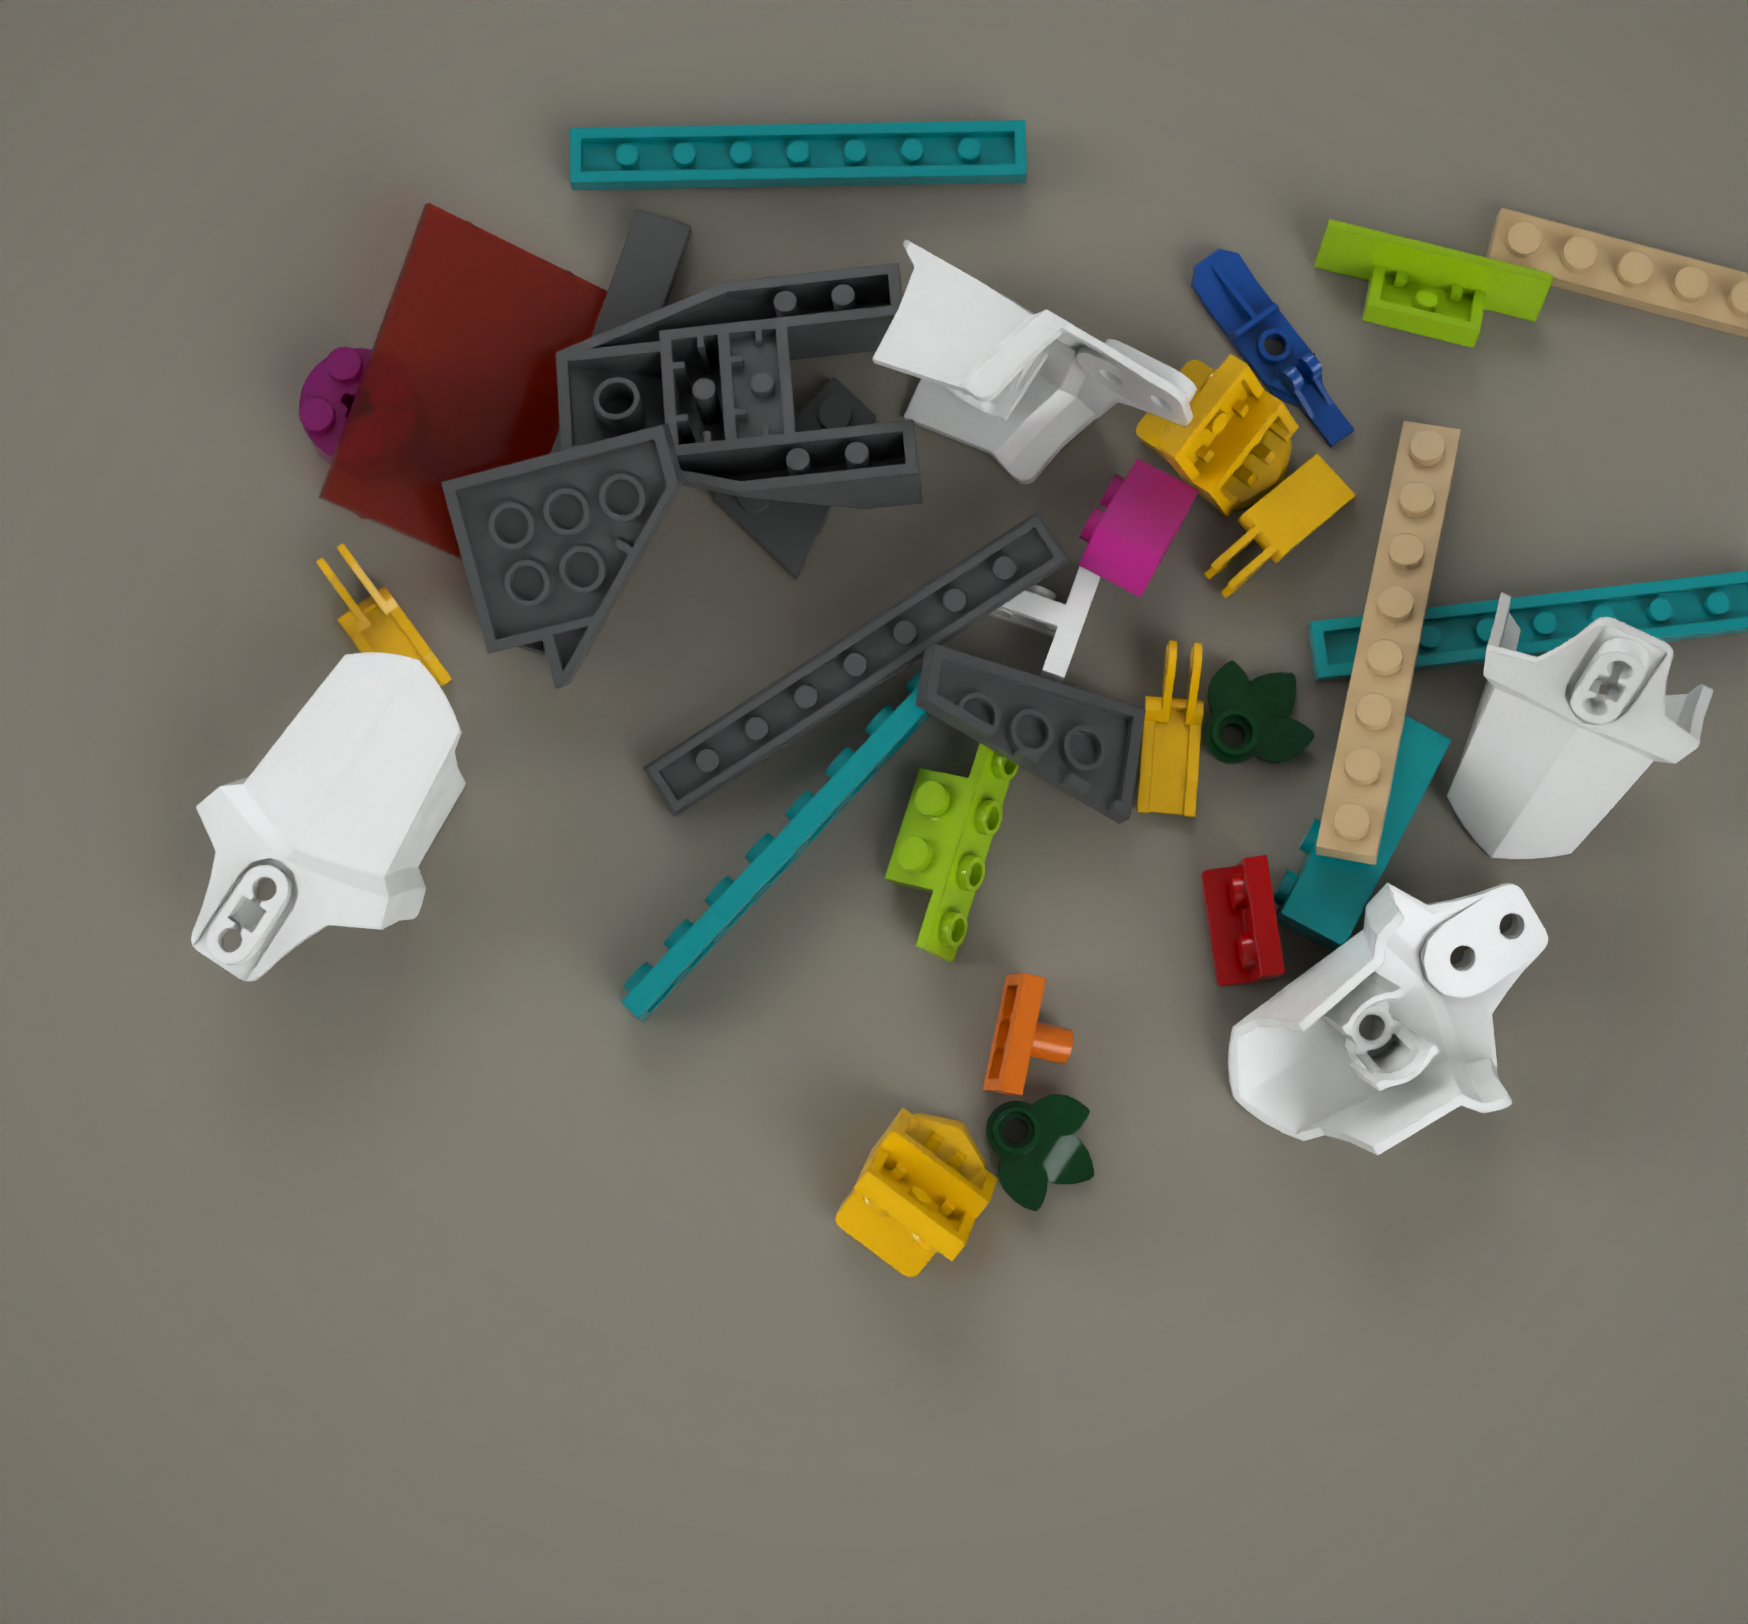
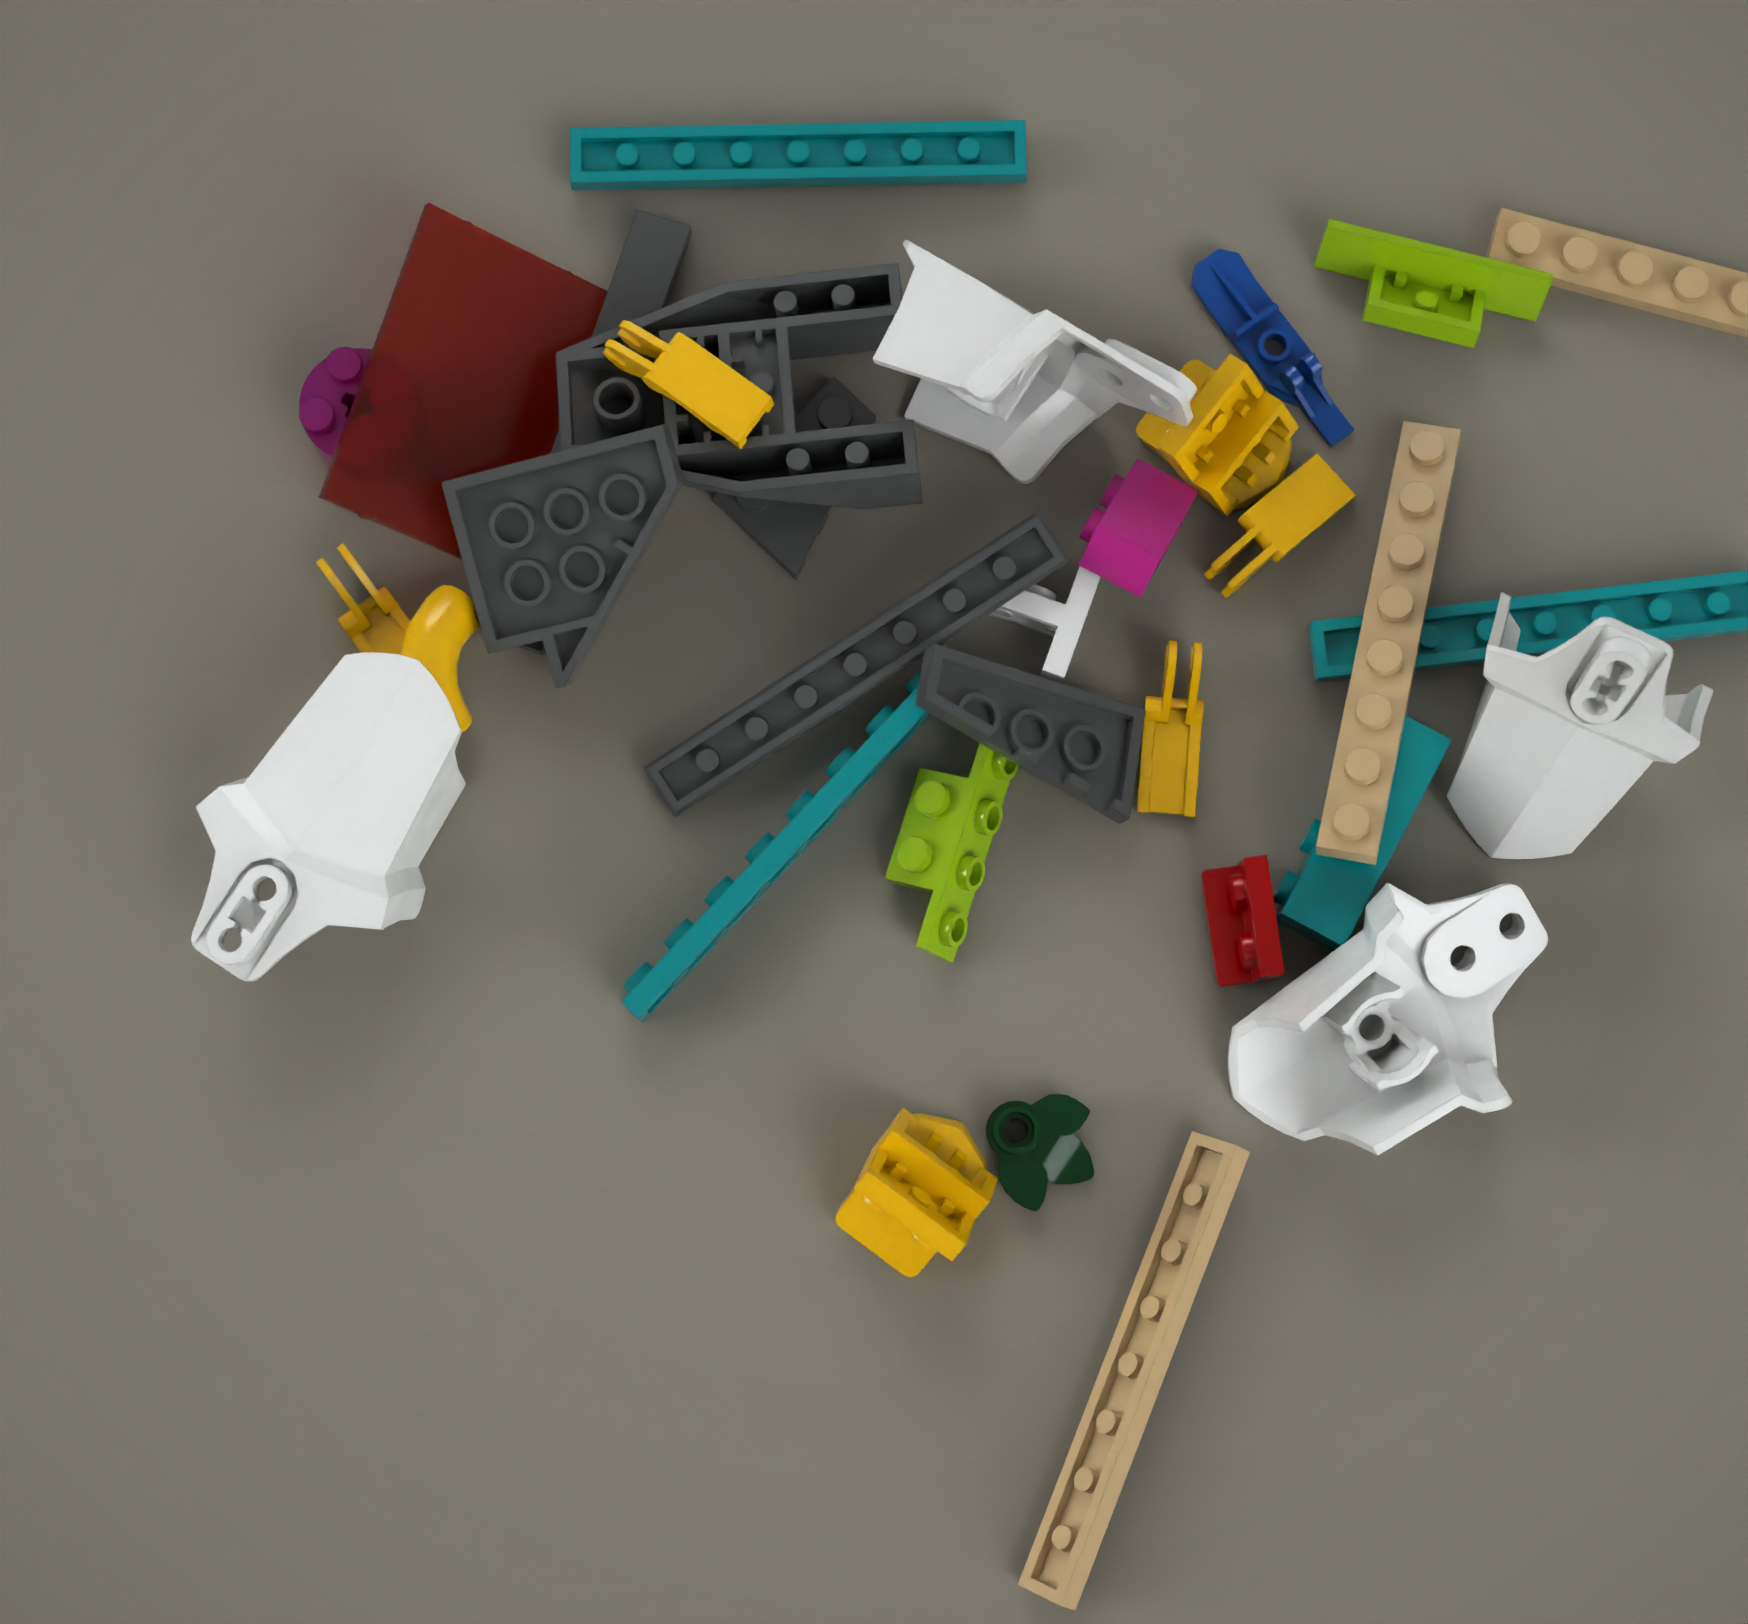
orange tile [982,973,1073,1096] -> none
dark green plate [1204,660,1314,765] -> none
none -> yellow cylinder [400,585,480,733]
none -> yellow arm [603,320,774,450]
none -> tan plate [1018,1131,1250,1610]

